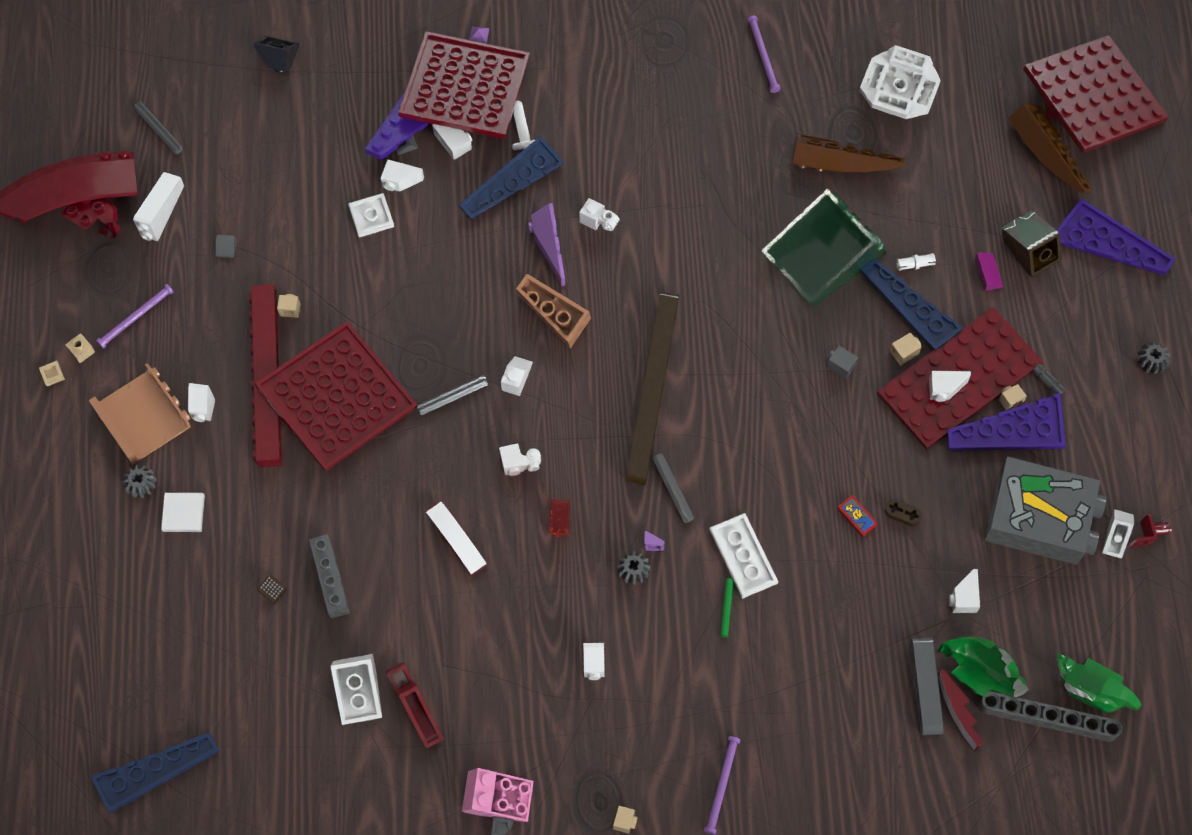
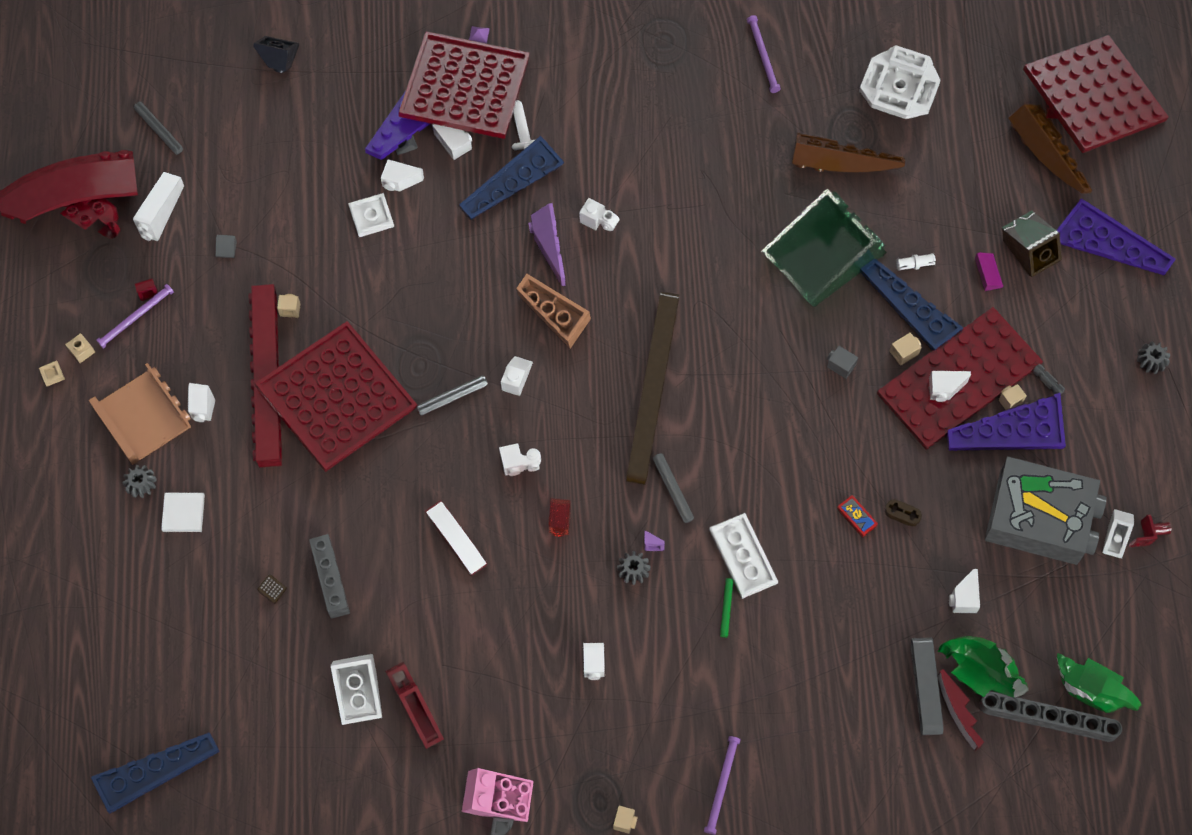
none -> dark red brick [135,278,158,301]

